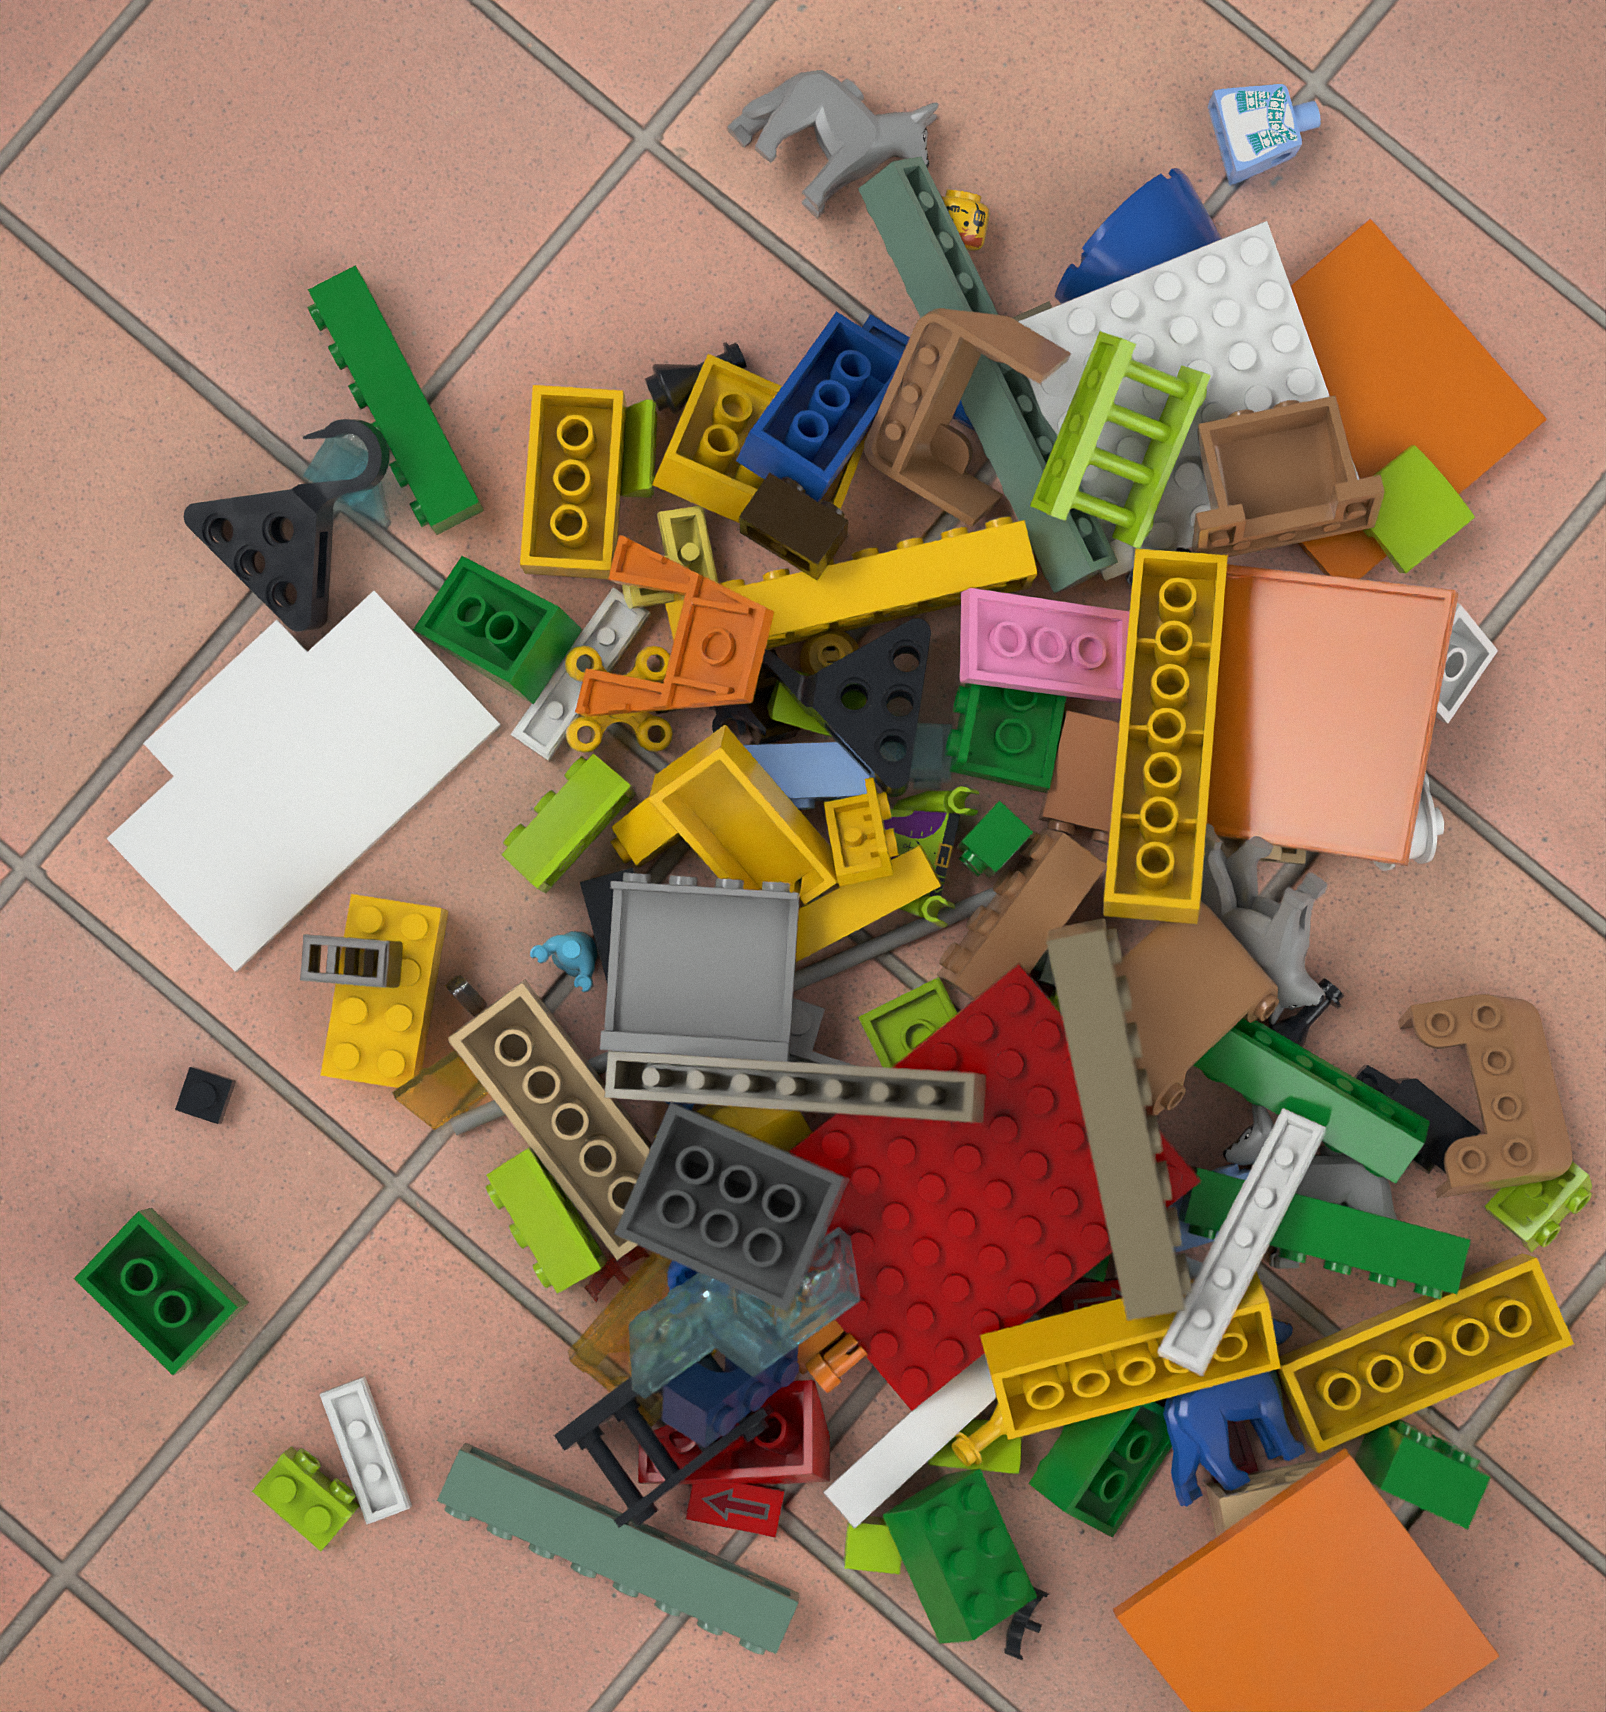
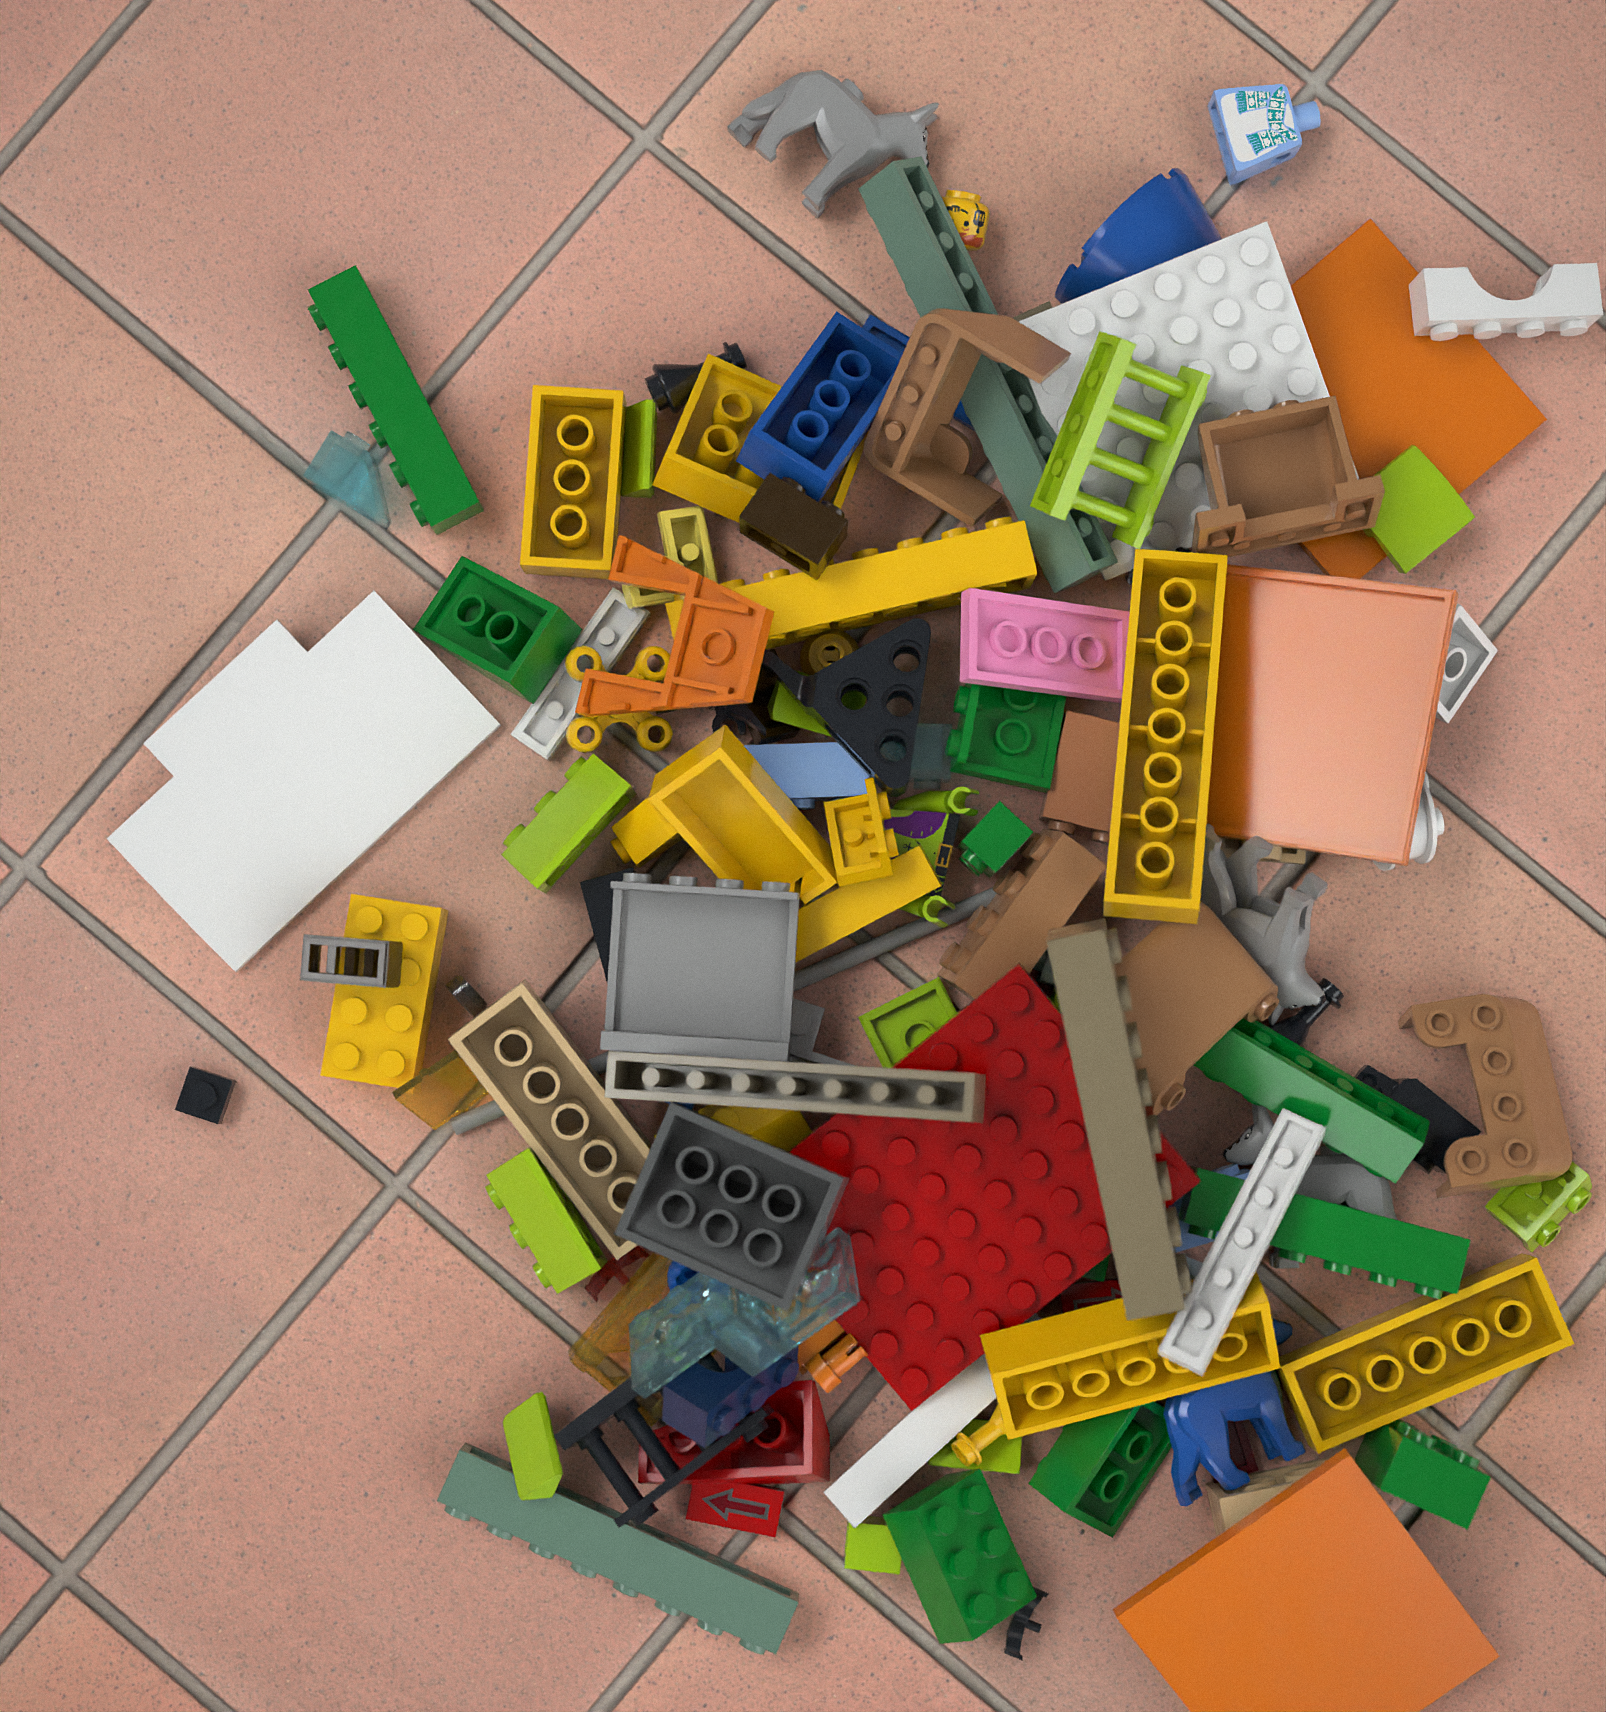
green brick [74,1208,249,1376] -> none
black piece [184,419,390,632] -> none
lime bracket [252,1446,360,1551] -> none
white tile [320,1376,412,1524] -> none
medium azure piece [530,931,598,992] -> none
none -> lime slope [503,1392,563,1500]
none -> white arch [1409,263,1603,341]

